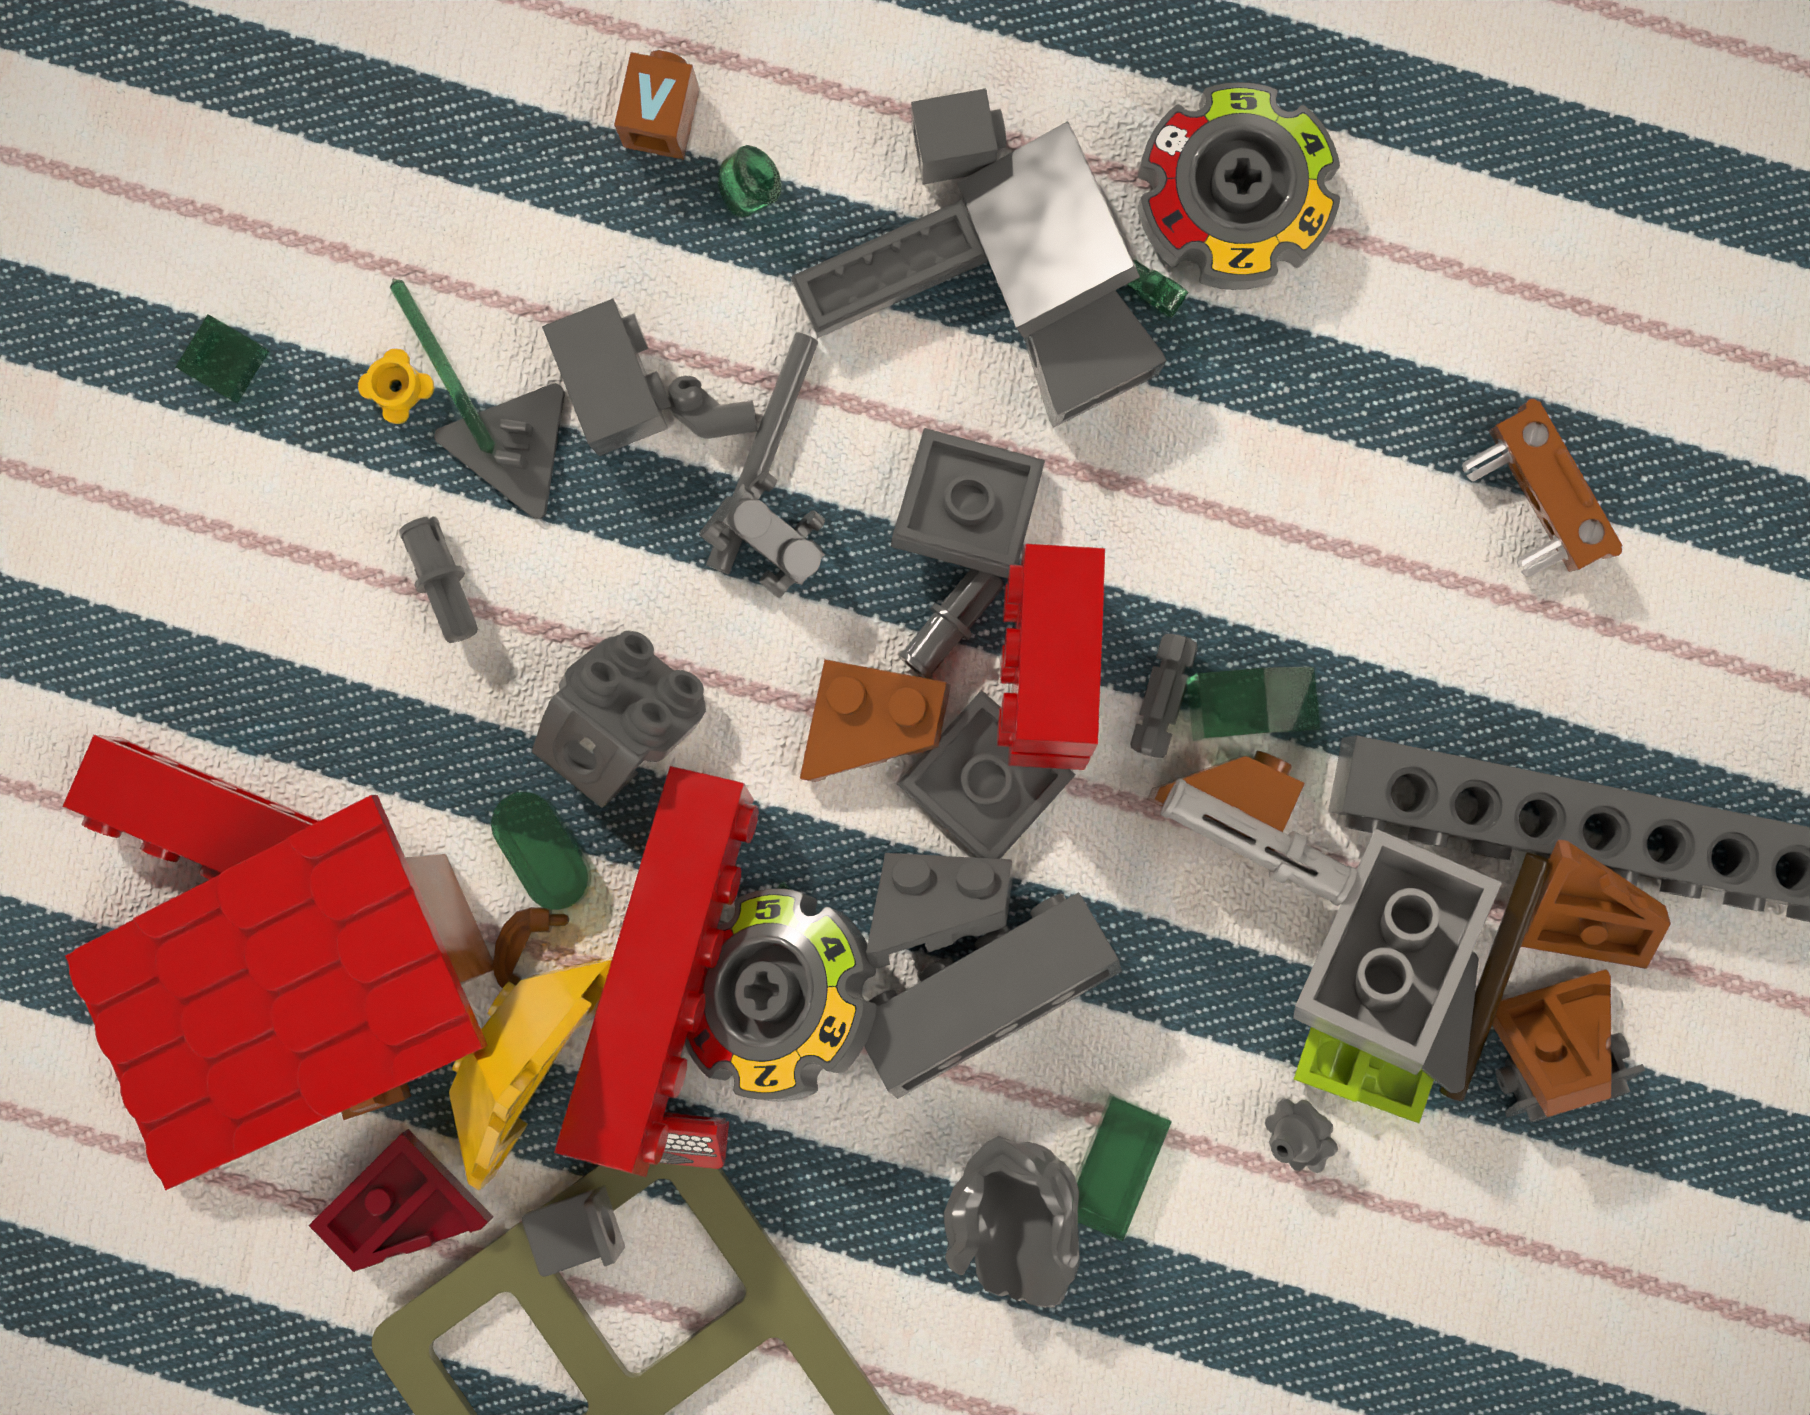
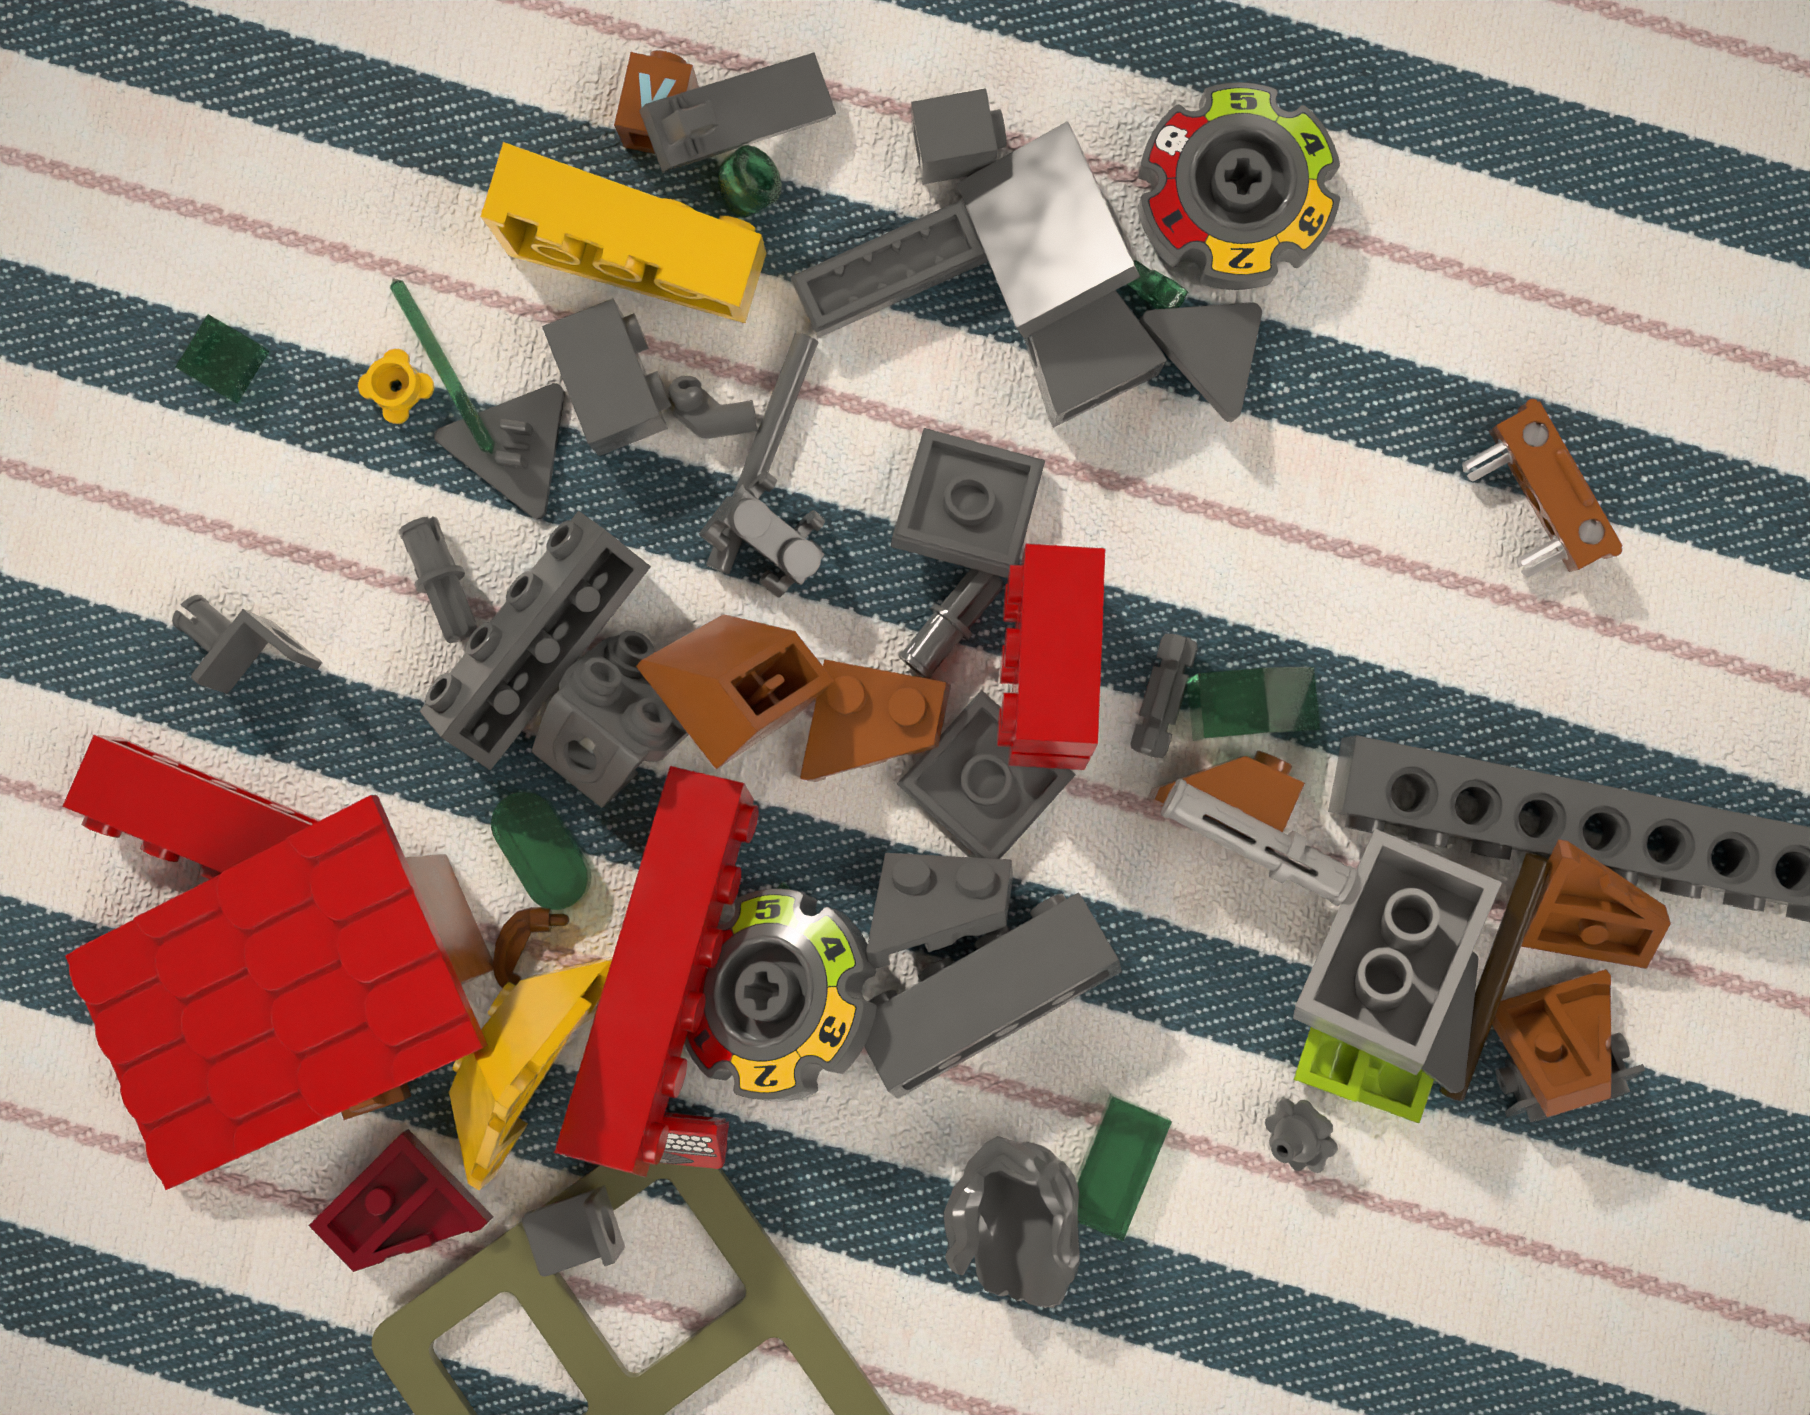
none -> dark grey bracket [172,595,323,693]
none -> dark grey brick [420,511,651,770]
none -> yellow wedge [480,142,766,323]
none -> dark orange slope [636,614,835,770]
none -> dark grey hinge [639,52,836,173]
none -> dark grey piece [1139,302,1262,422]

